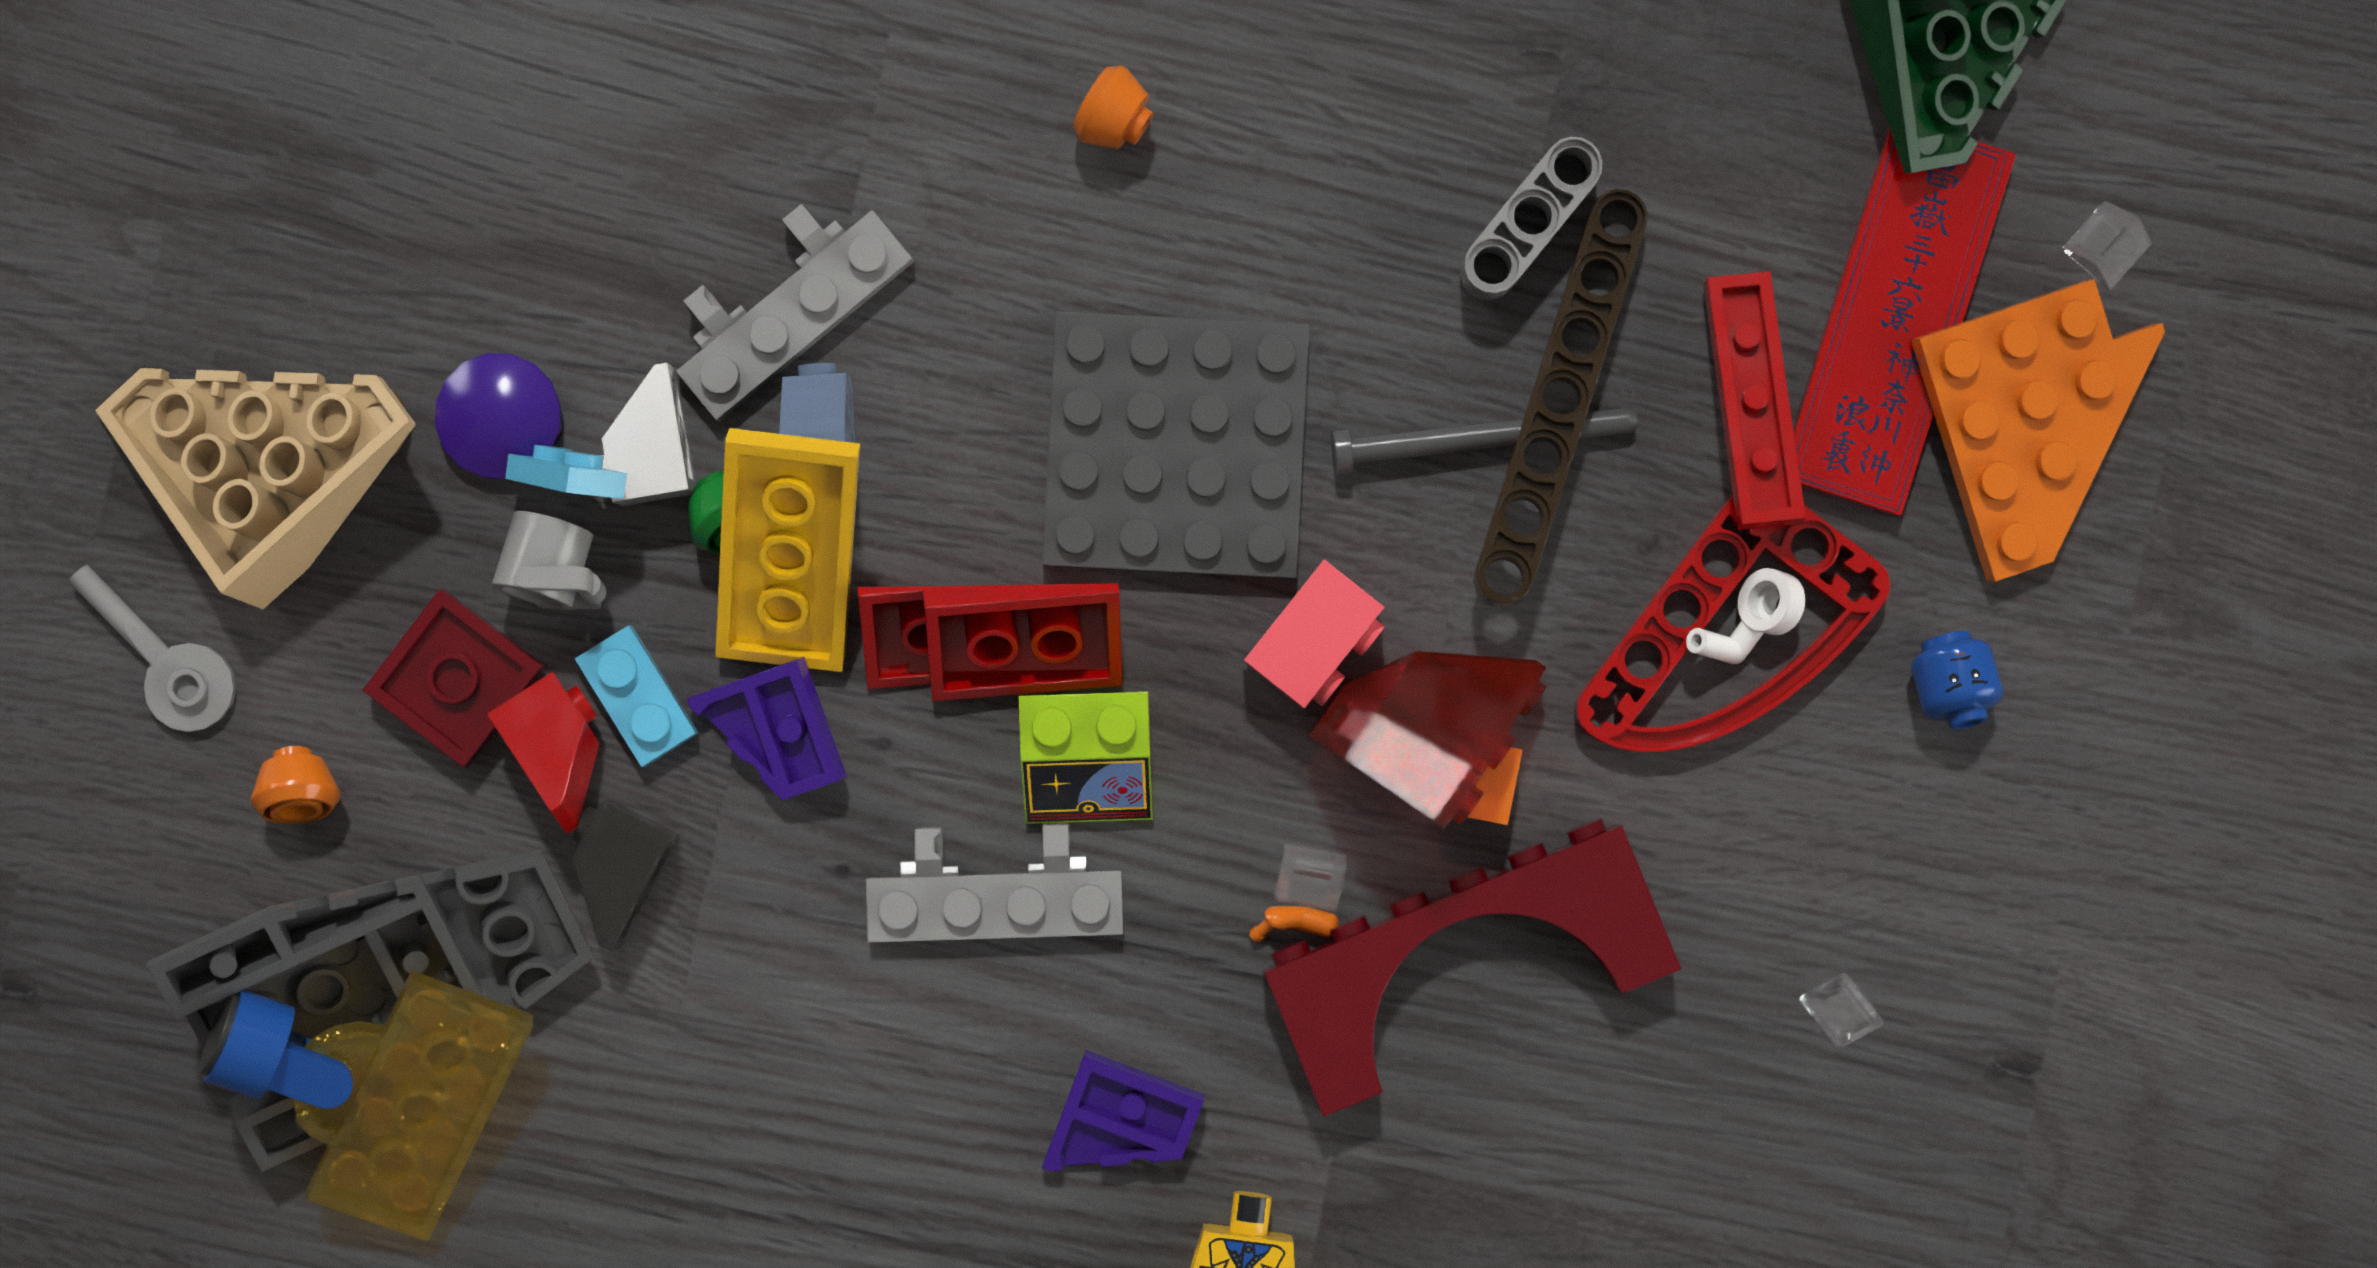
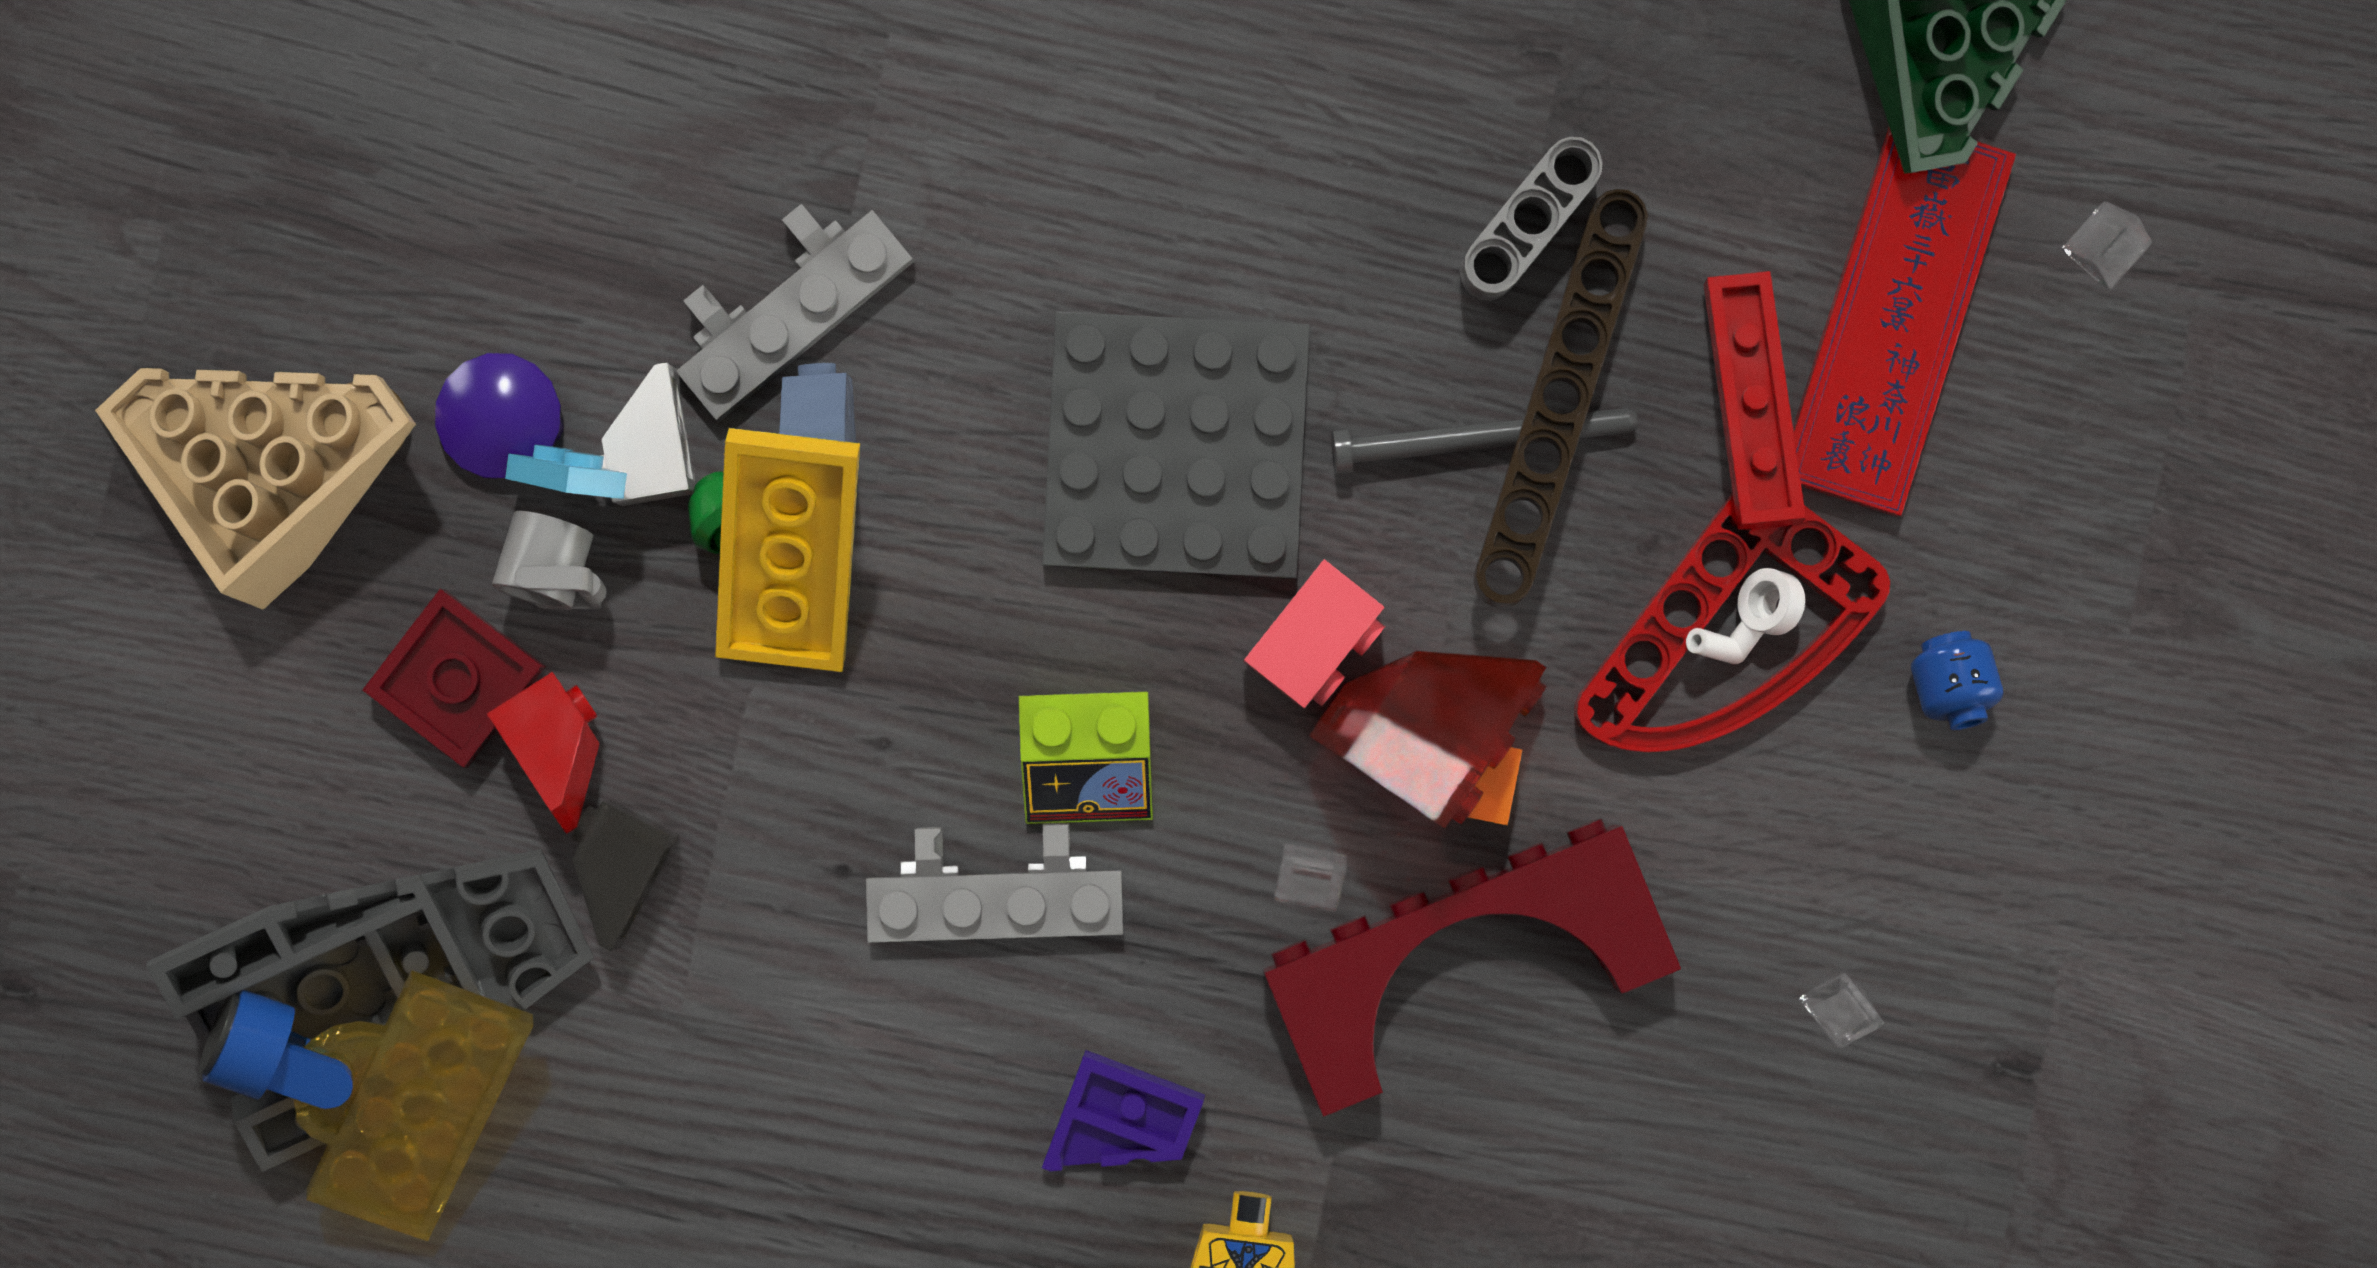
light grey piece [68,565,236,732] -> none
orange cone [250,746,341,824] -> none
medium azure plate [575,625,699,767] -> none
dark purple wing [686,657,847,800] -> none
red slope [858,583,1122,702] -> none
orange cone [1073,65,1154,149] -> none
orange piece [1249,906,1339,942] -> none
orange wing [1911,279,2165,582] -> none

